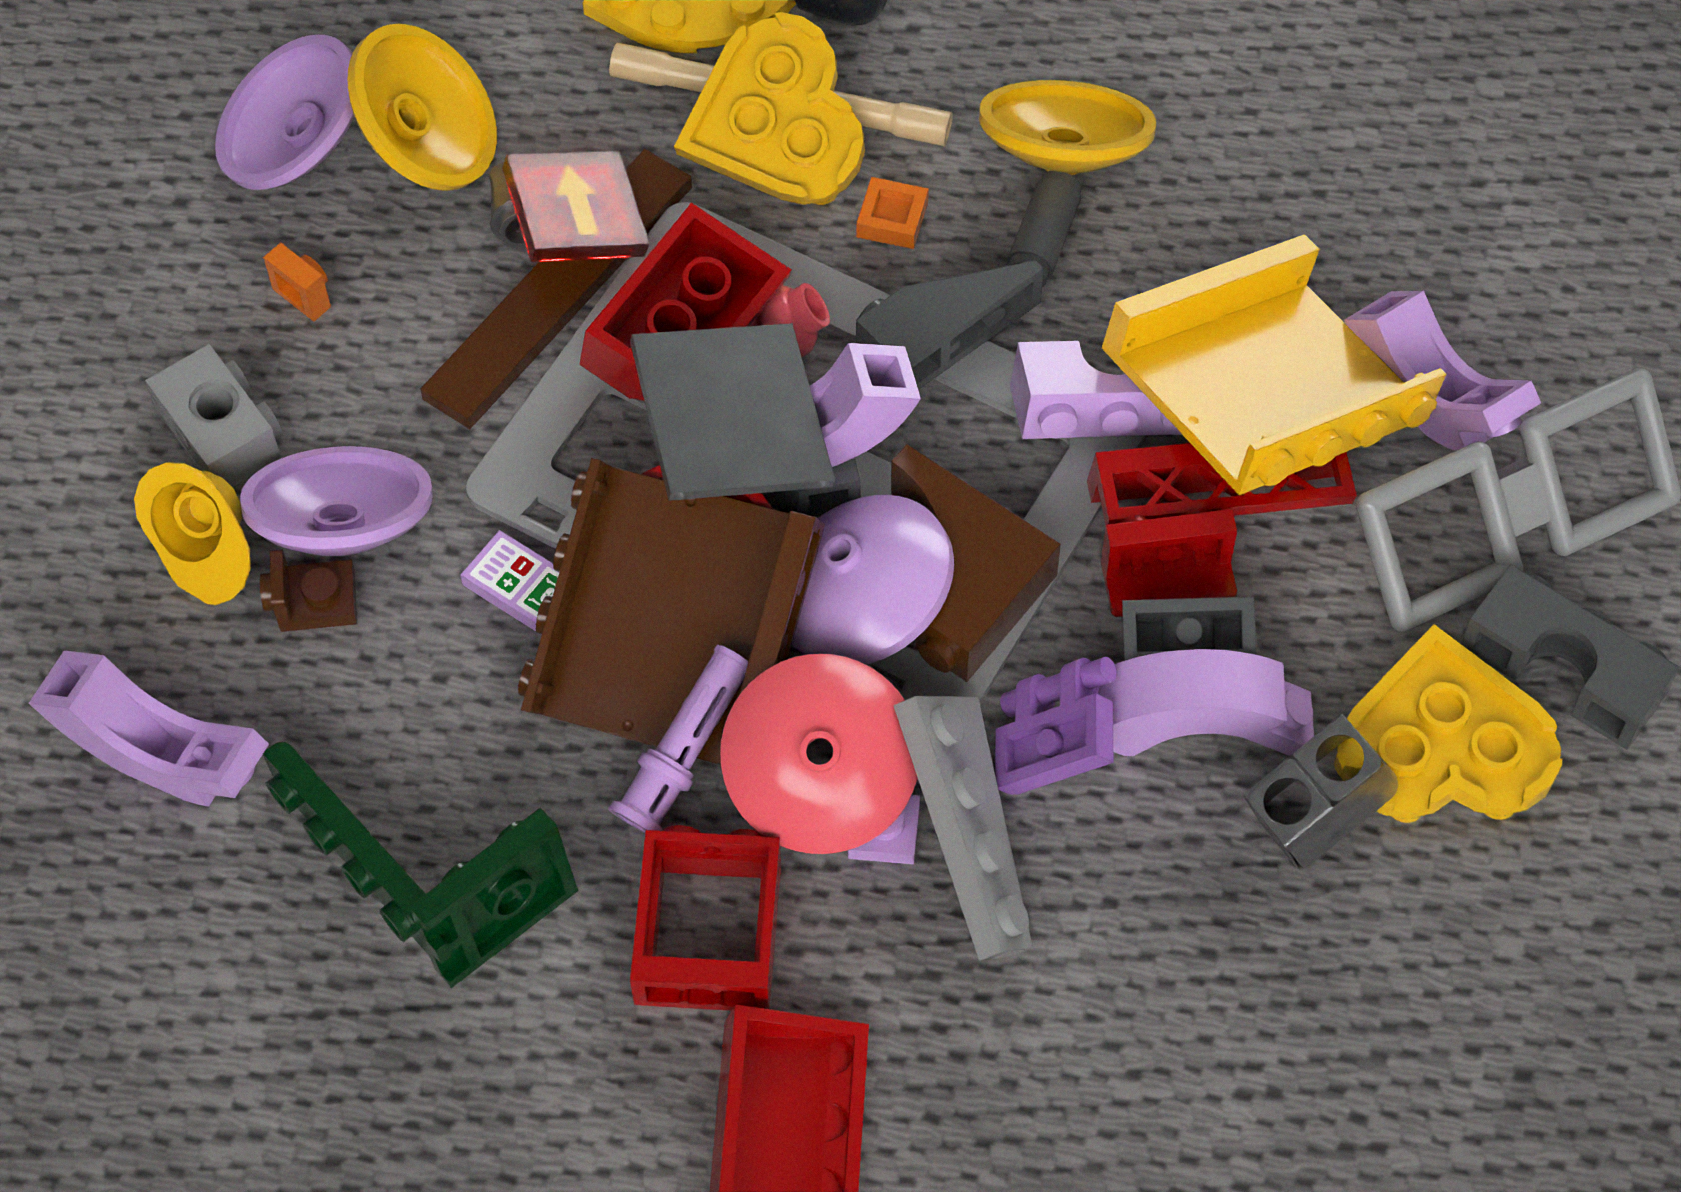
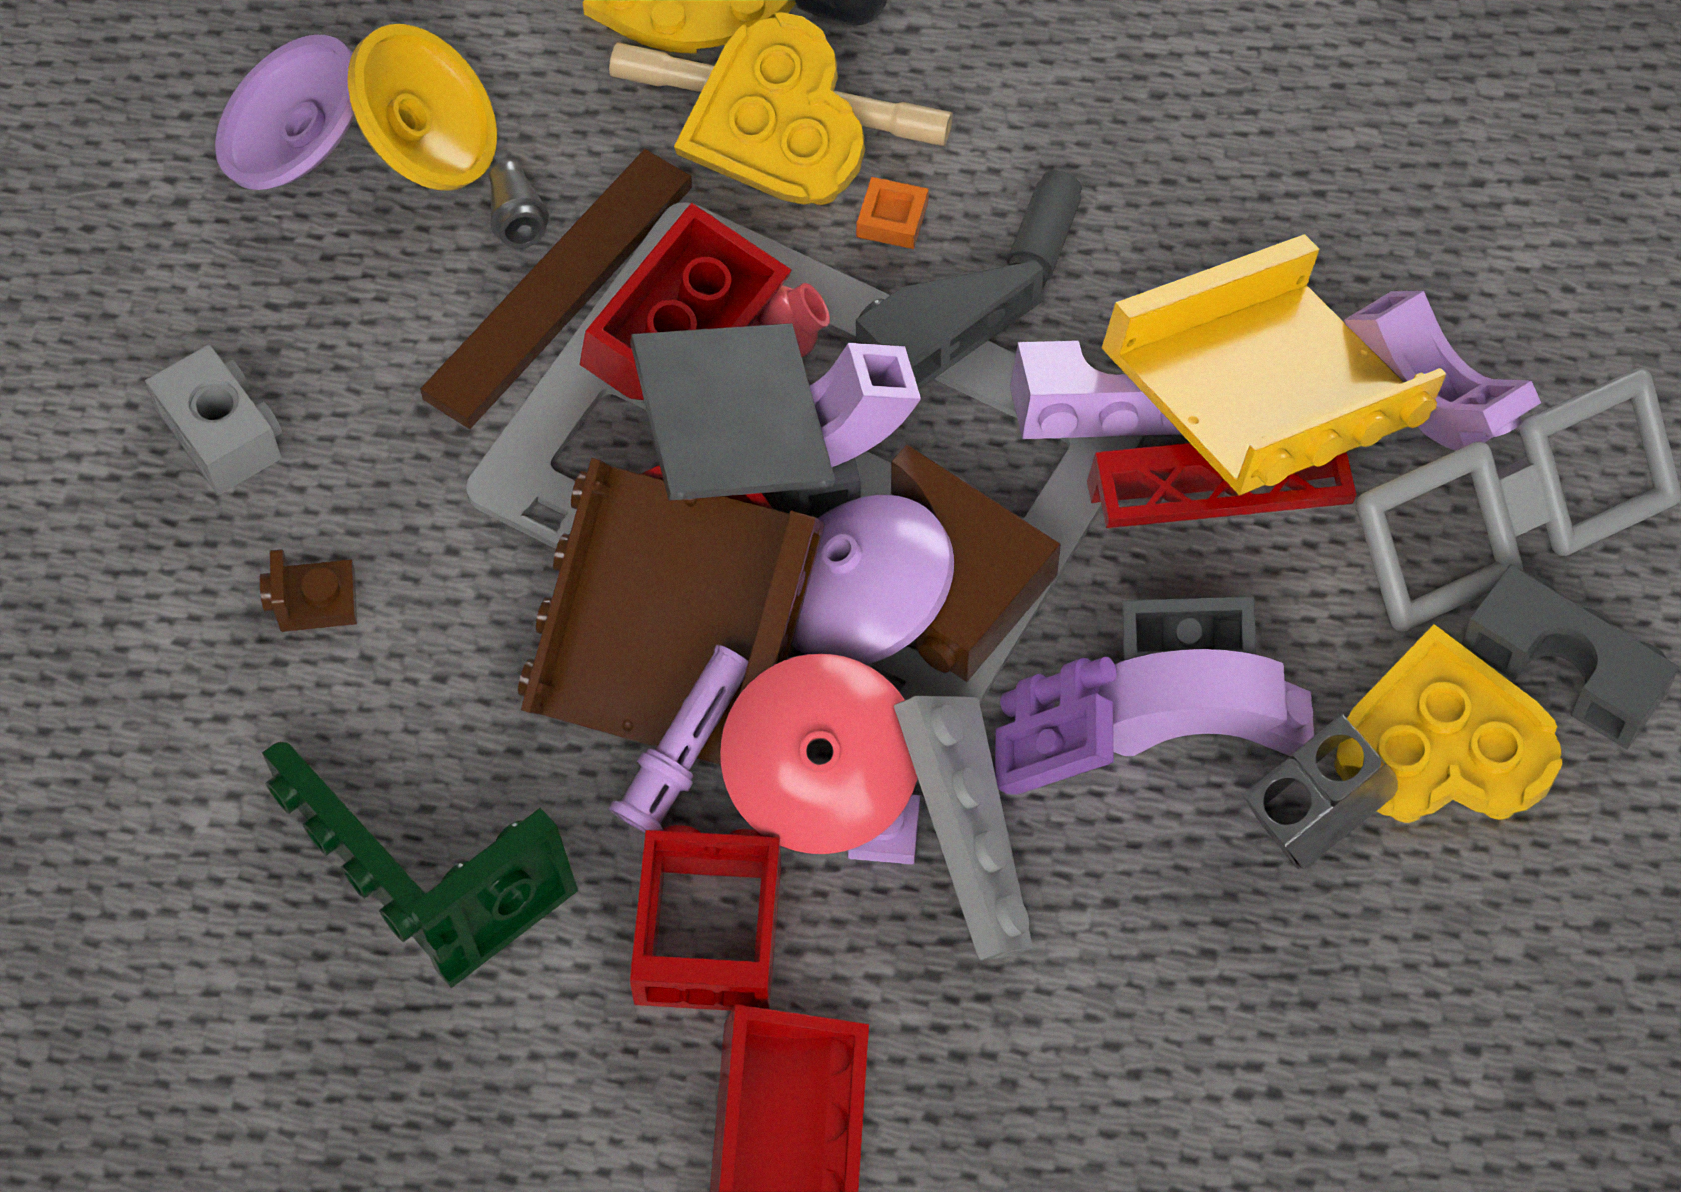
lavender arch [29,651,269,807] -> none
yellow piece [134,462,251,605] -> none
lavender dish [240,446,433,556] -> none
orange plate [263,242,331,322] -> none
tile [460,530,559,635] -> none
clear red tile [502,151,650,262] -> none
yellow dish [979,80,1156,175] -> none
red bracket [1101,508,1237,617] -> none

